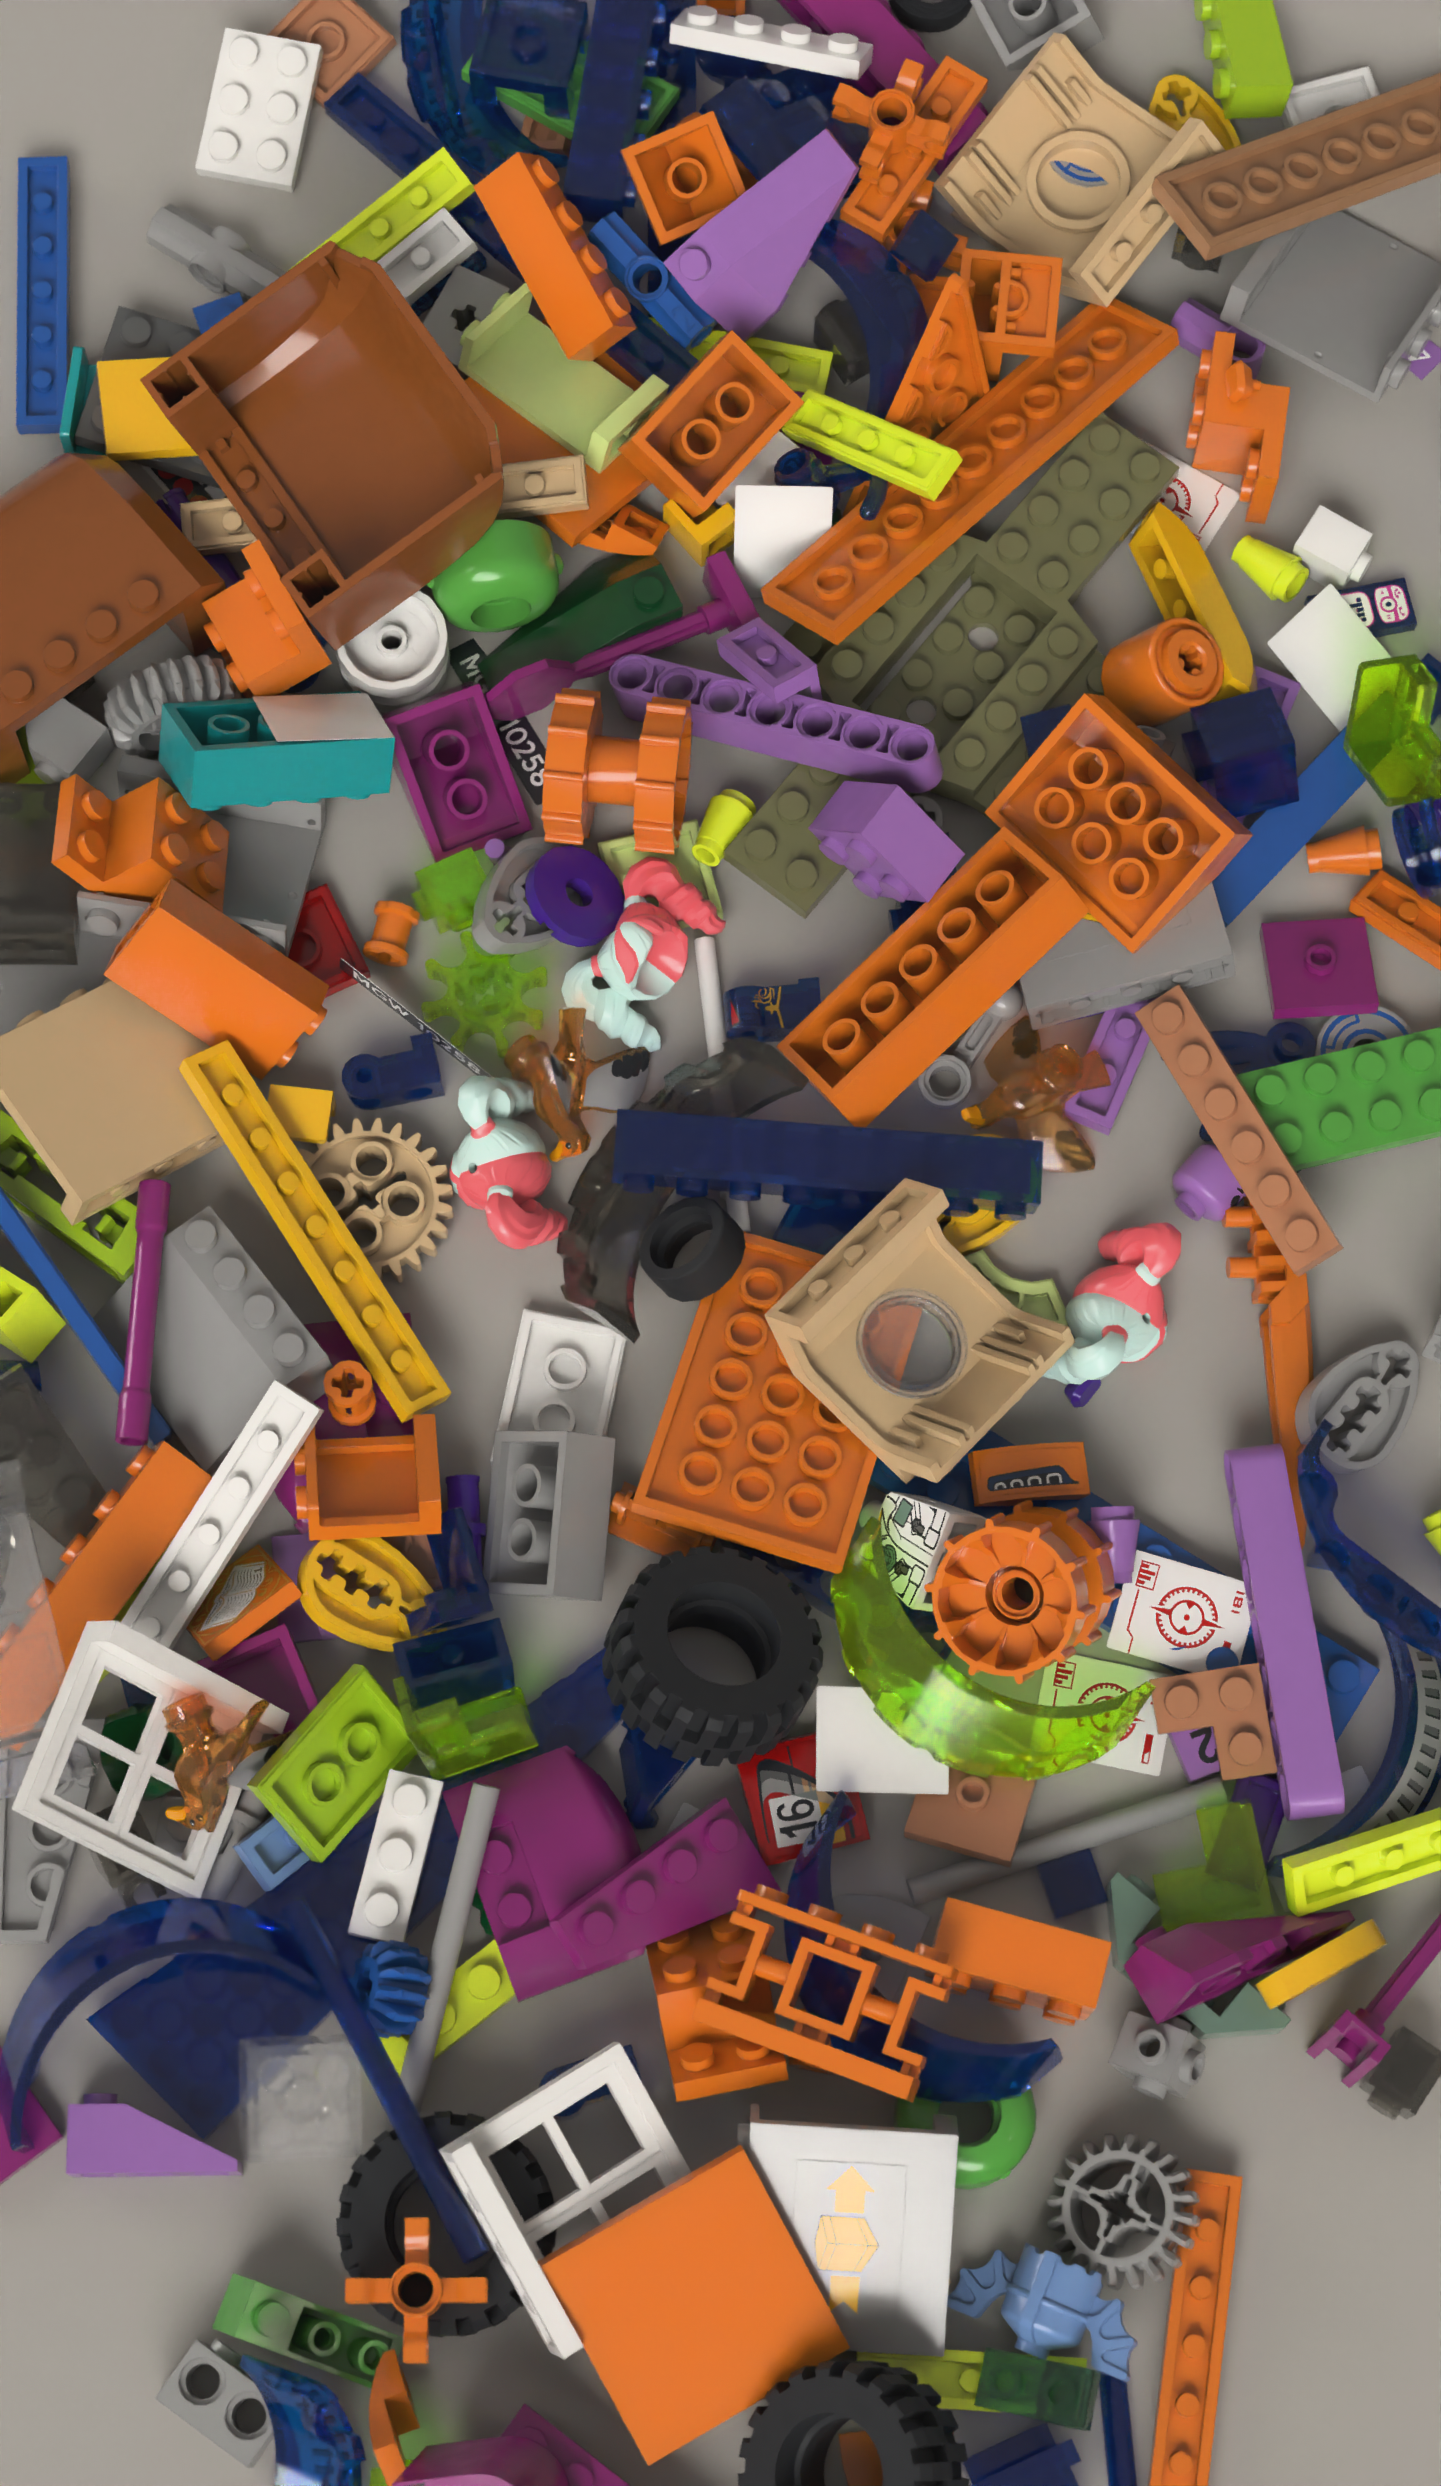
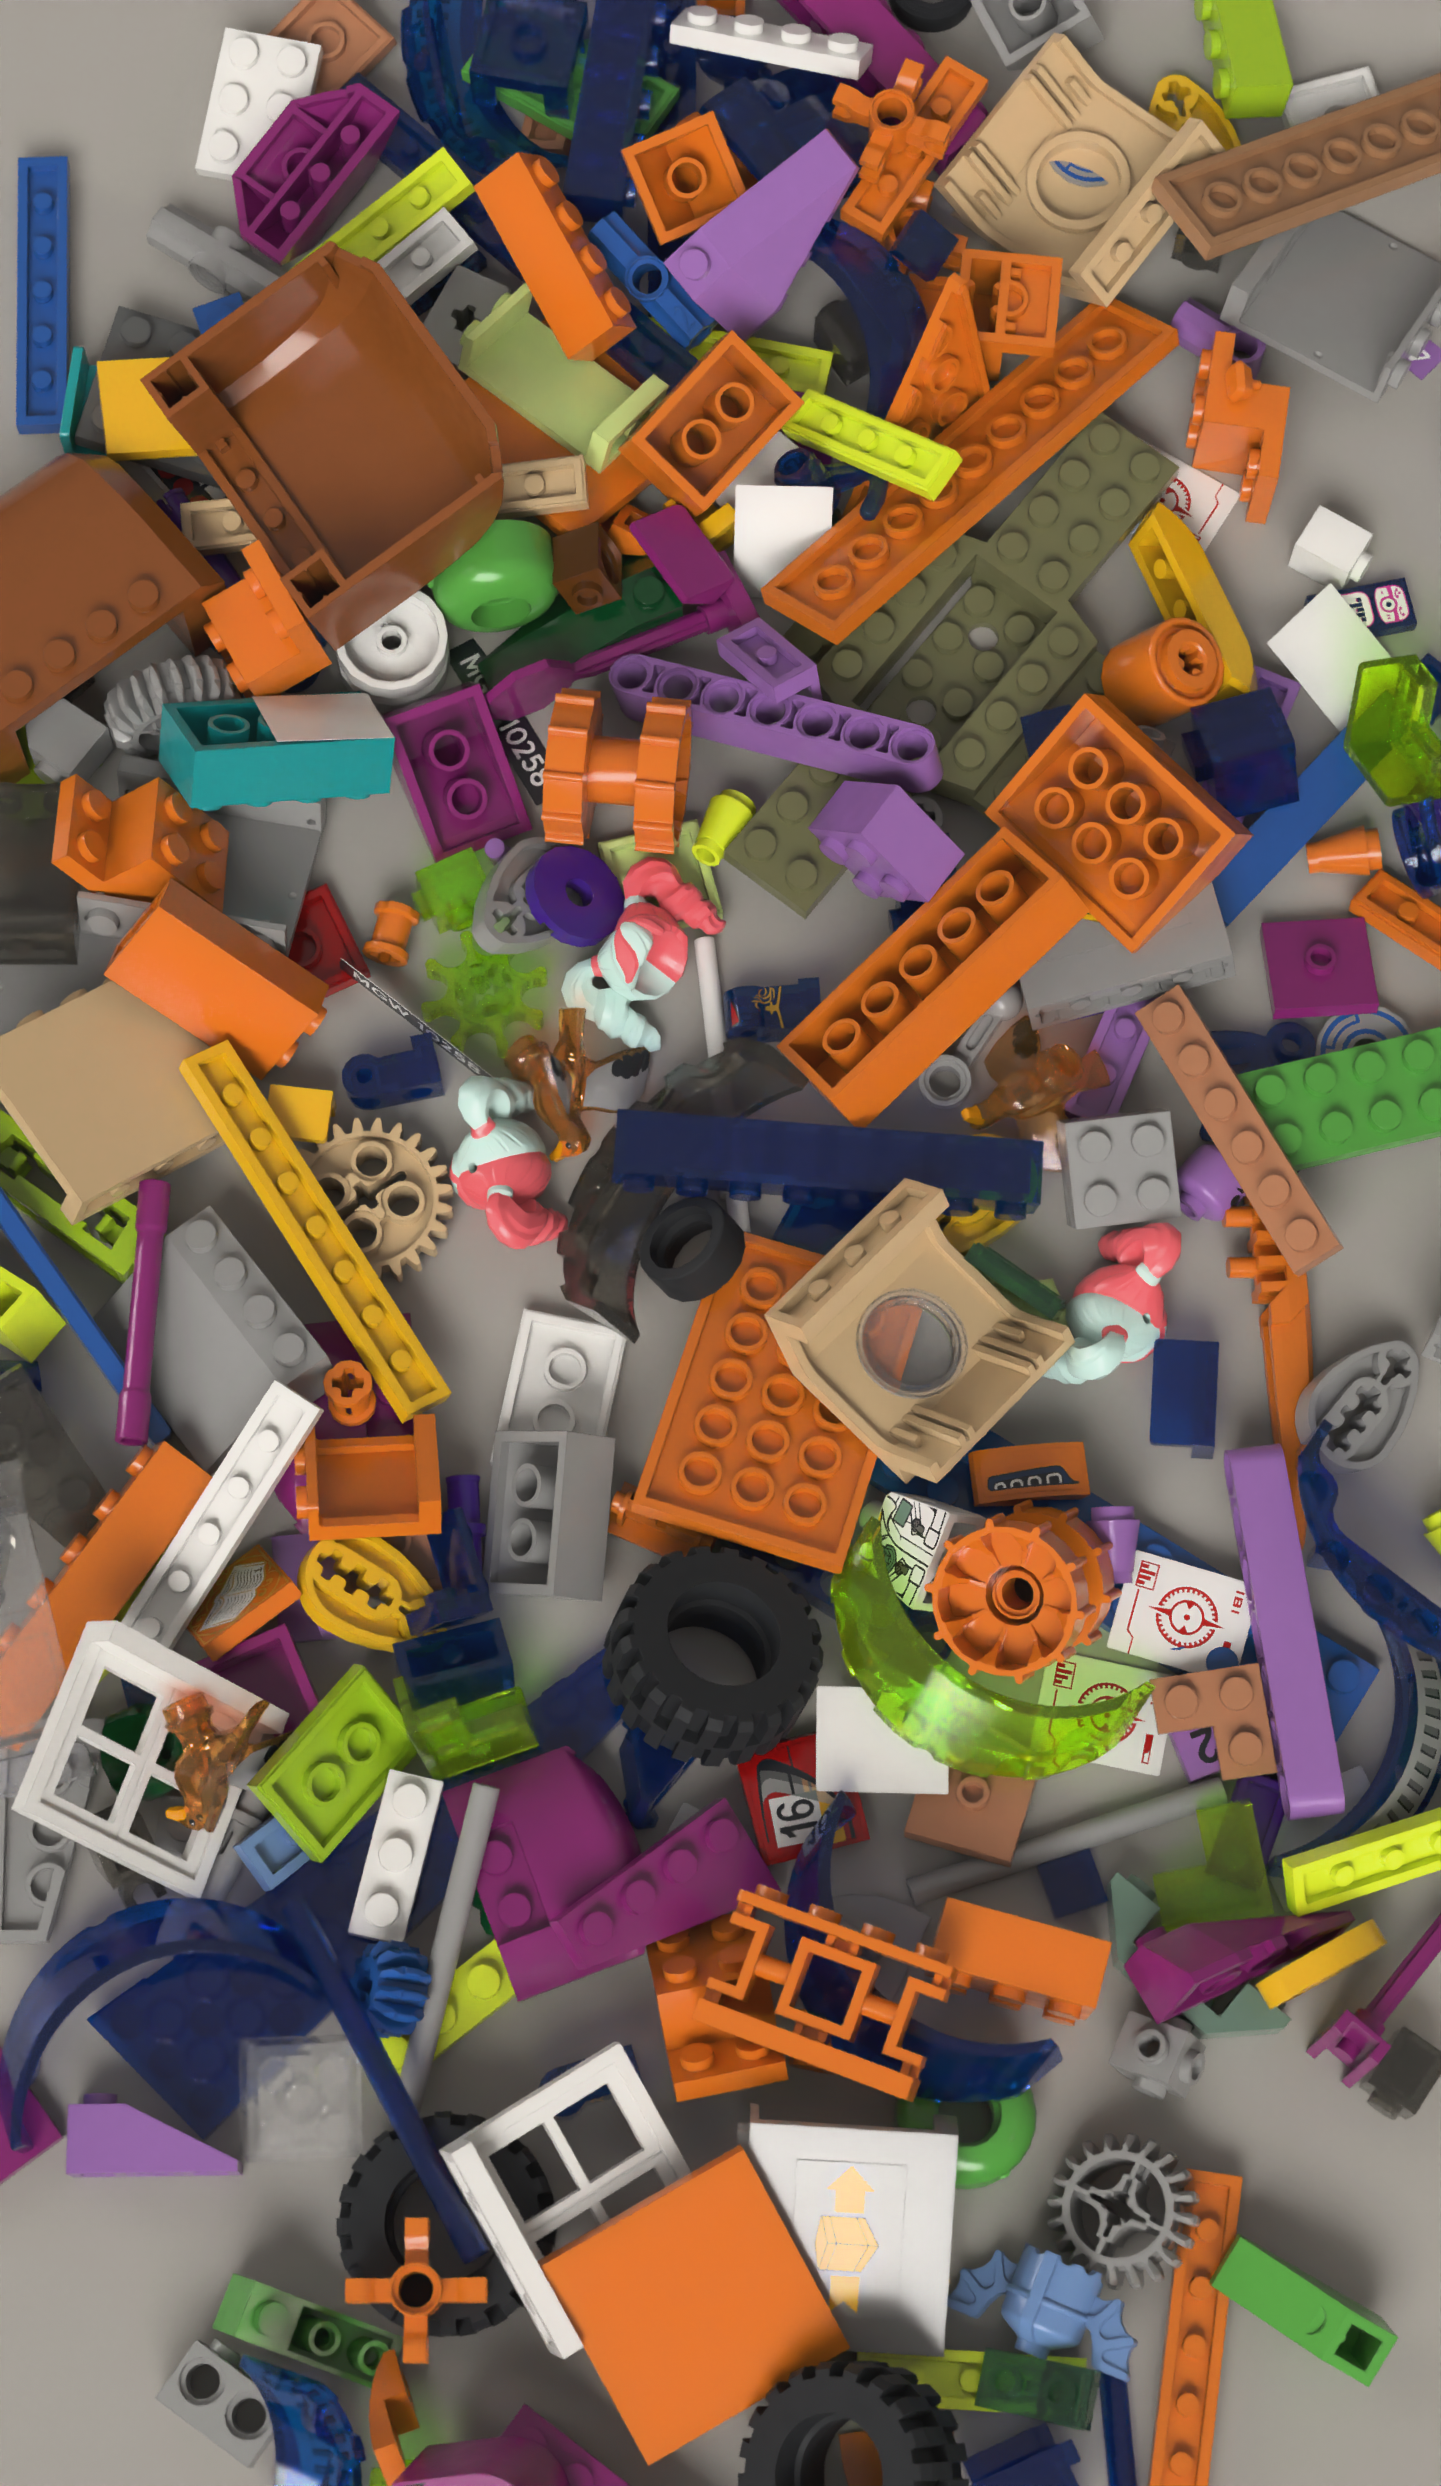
dark purple rock [1064,1380,1101,1408] -> none
neon yellow cone [1231,535,1309,603] -> none
none -> magenta wedge [232,83,400,266]
none -> reddish brown brick [552,522,622,615]
none -> magenta slope [629,505,735,604]
none -> clear green tile [963,1242,1068,1320]
none -> light grey brick [1056,1108,1182,1230]
none -> clear blue panel [1149,1339,1219,1459]
none -> bright green slope [1209,2234,1398,2387]

